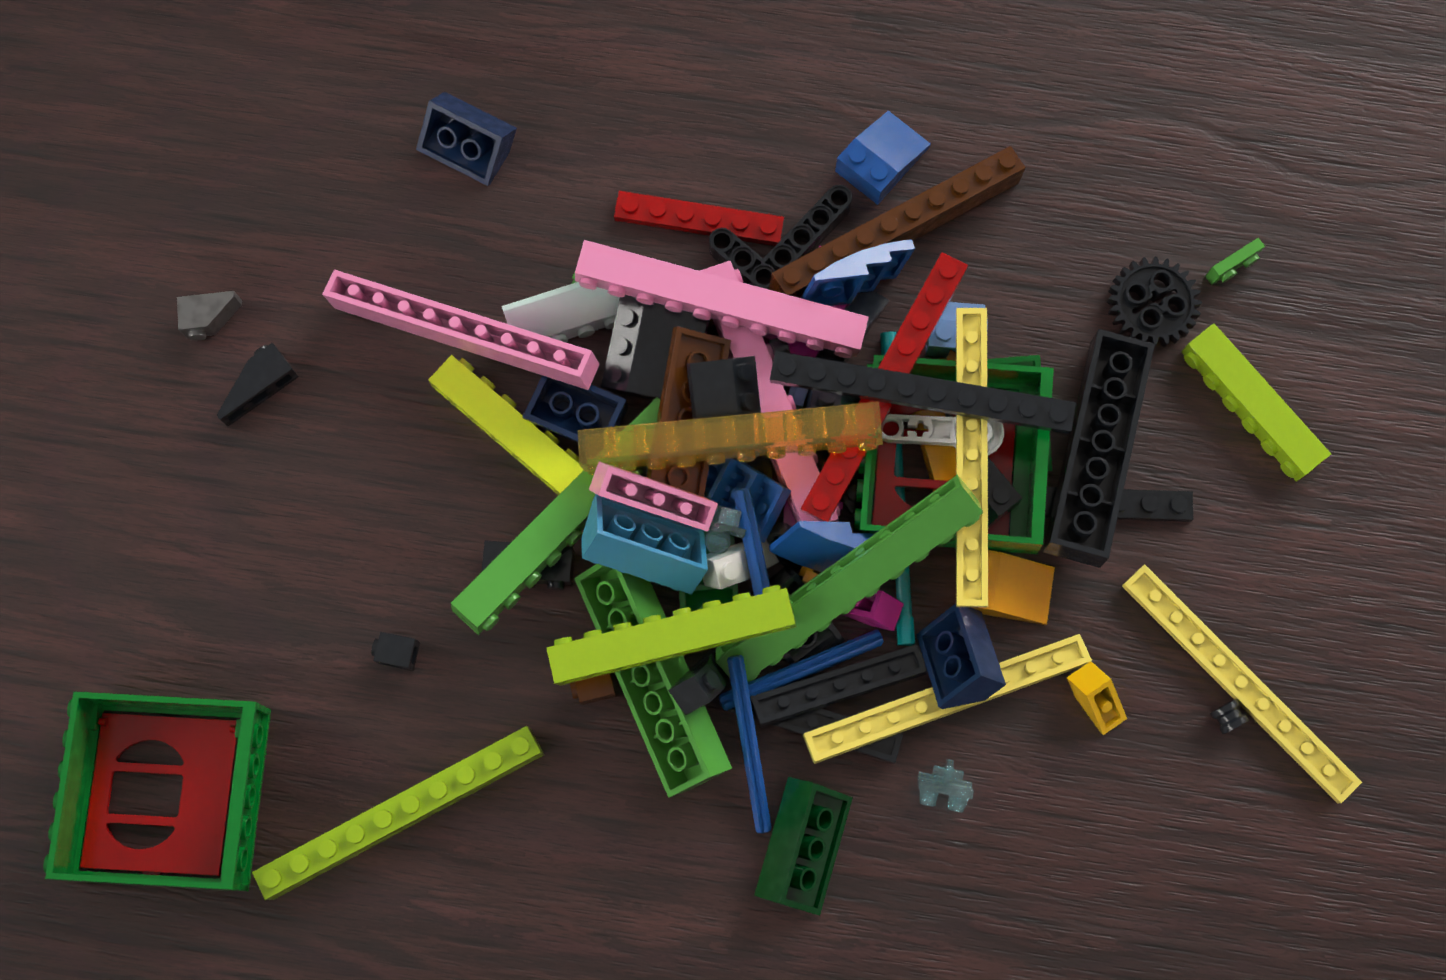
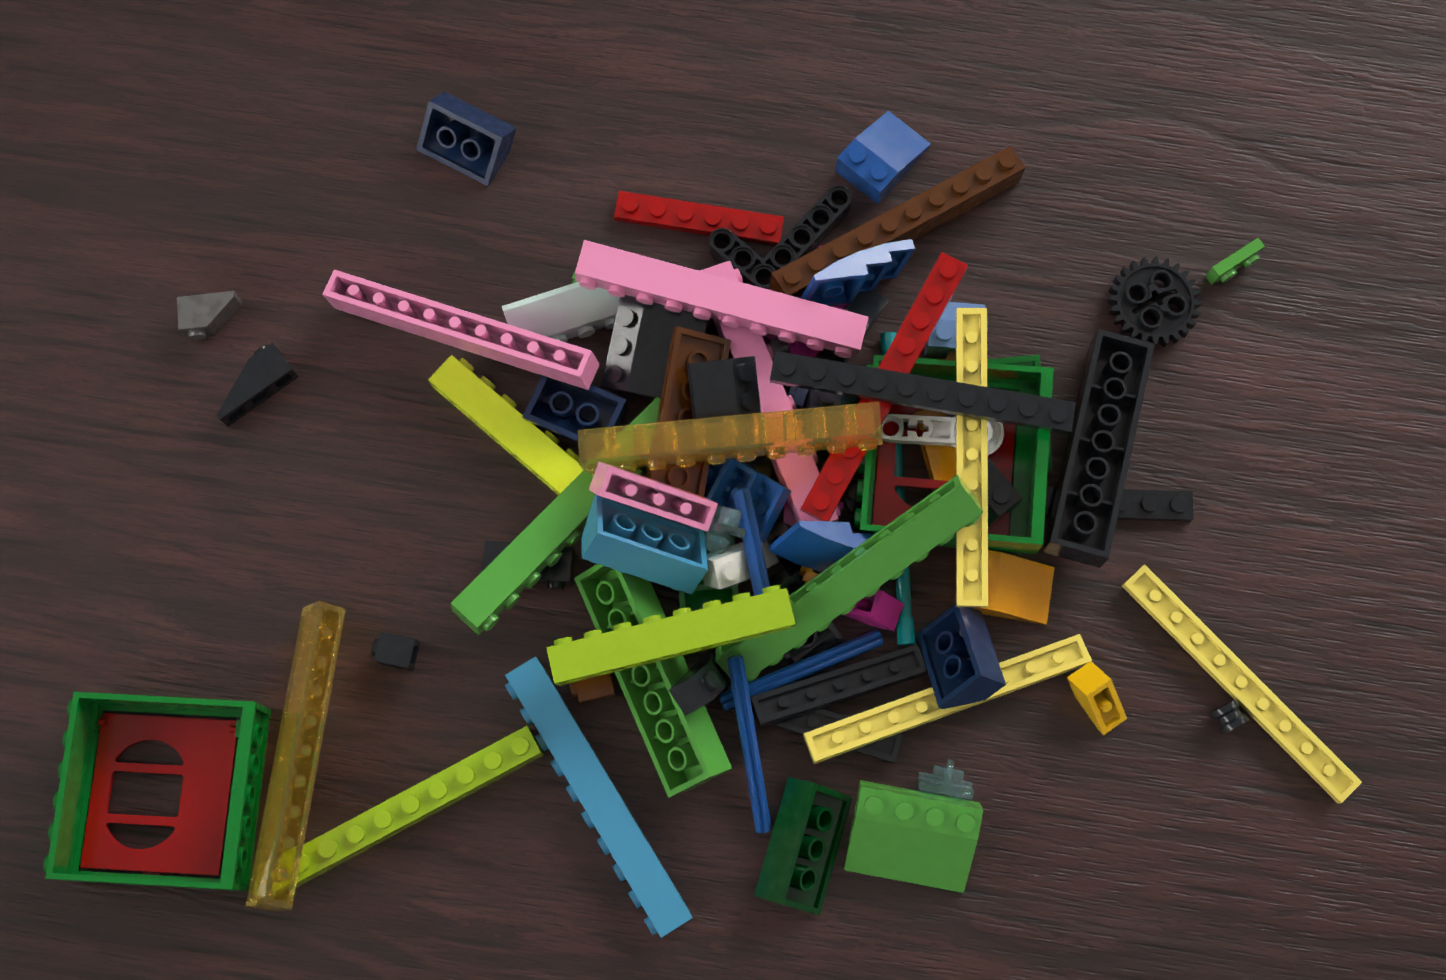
lime brick [1181,323,1331,482] -> none
none -> clear yellow brick [246,601,346,912]
none -> dark azure brick [505,656,693,938]
none -> bright green slope [844,780,983,893]

